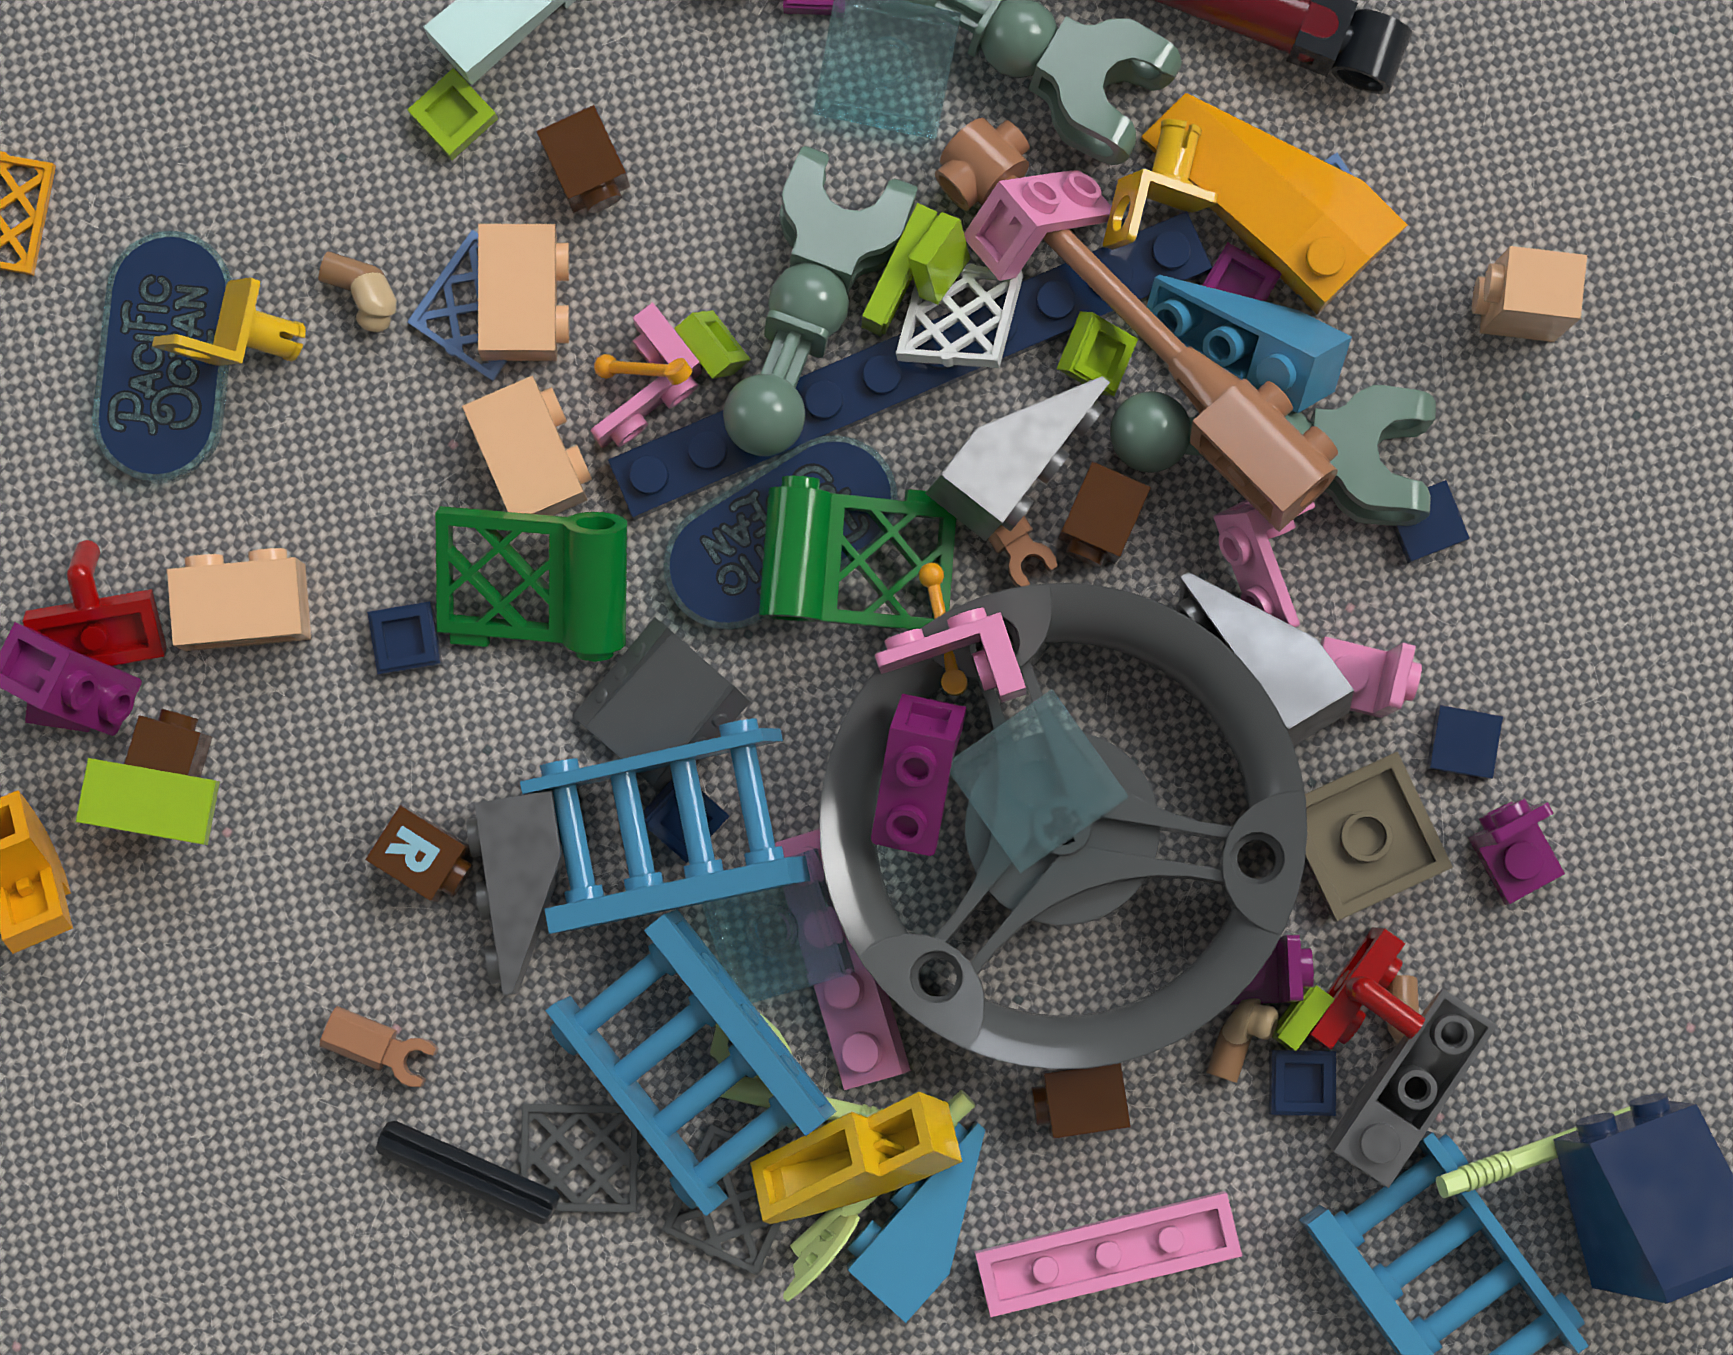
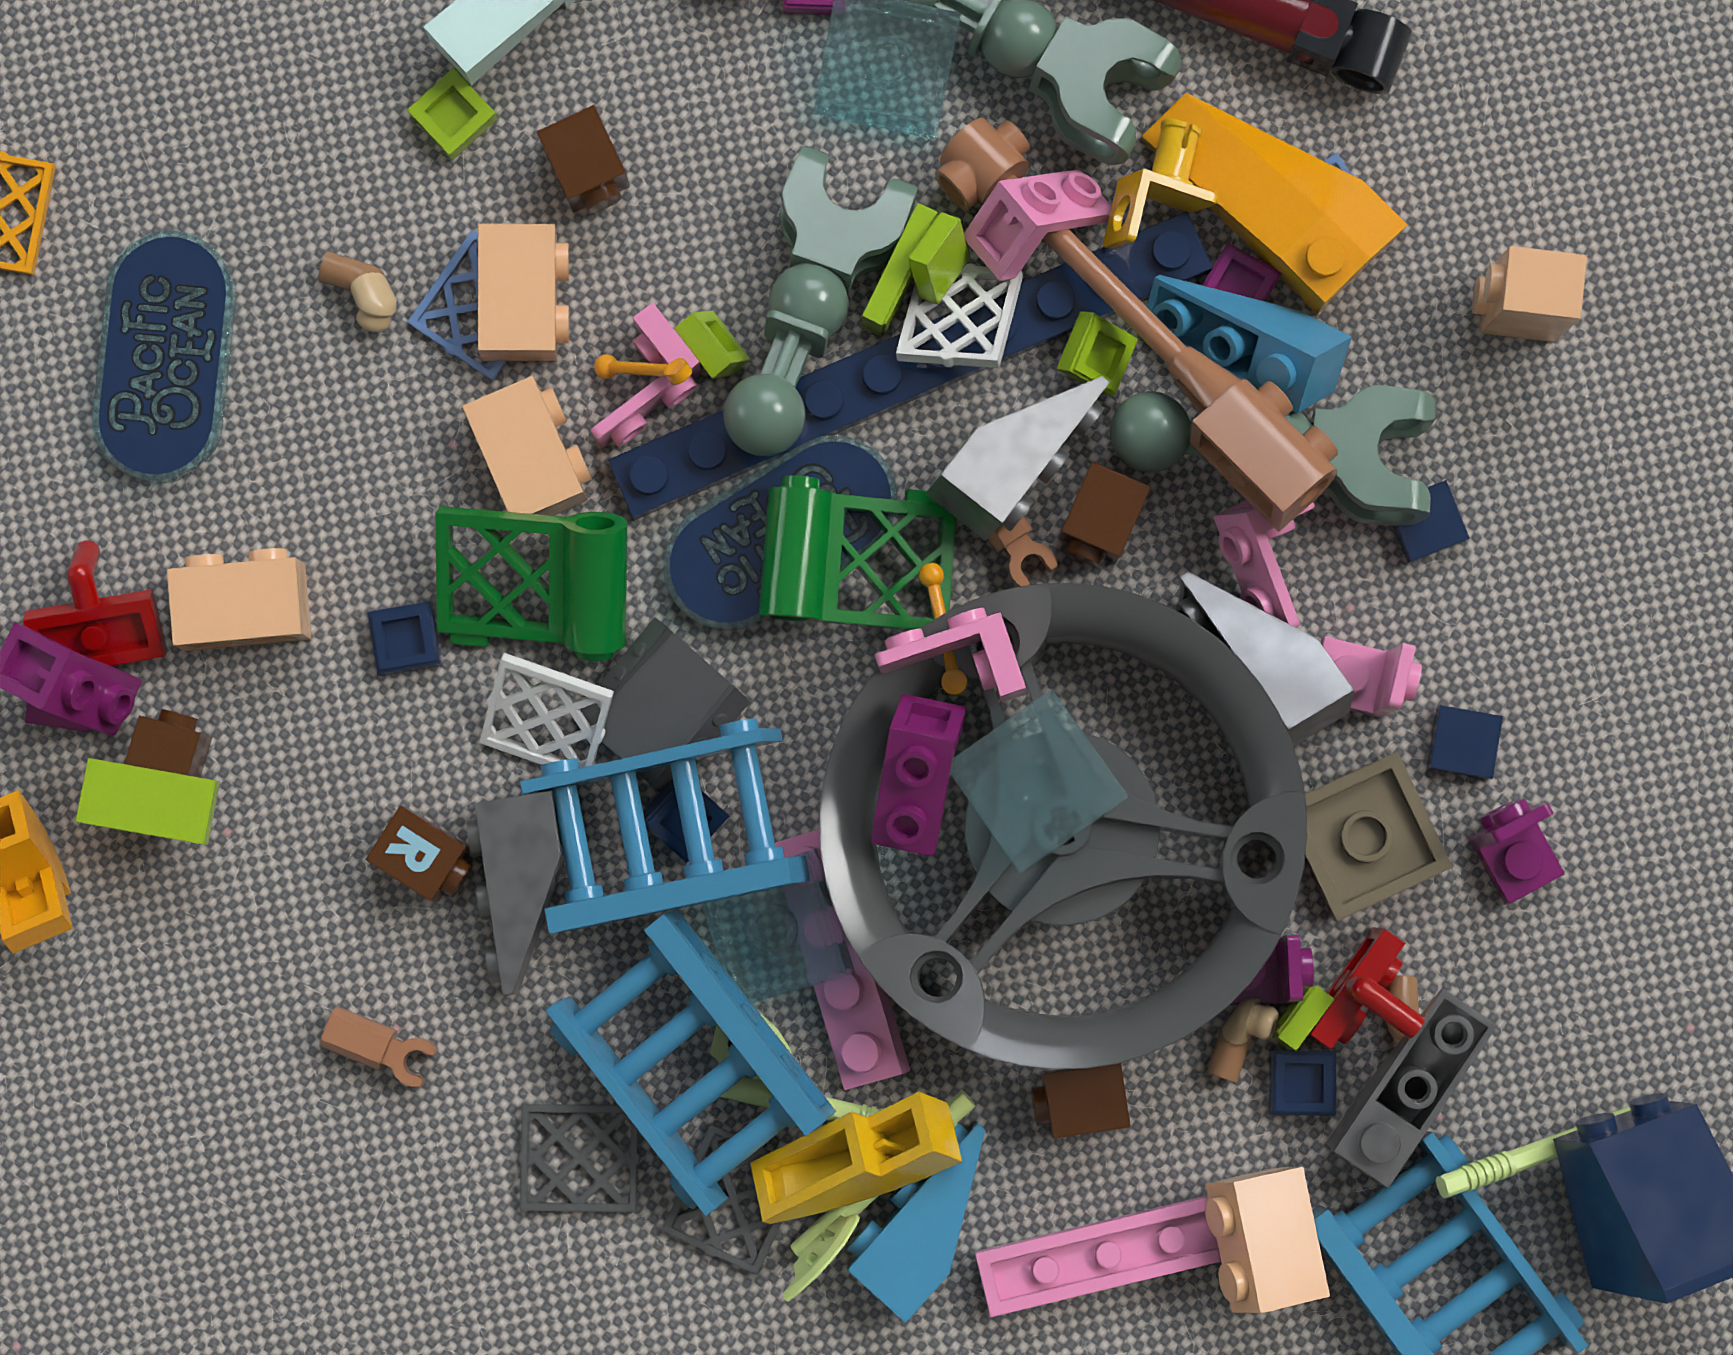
yellow bracket [152,277,306,366] -> none
black axle [376,1121,559,1224] -> none
none -> white window [479,653,614,768]
none -> light nougat brick [1205,1167,1330,1314]

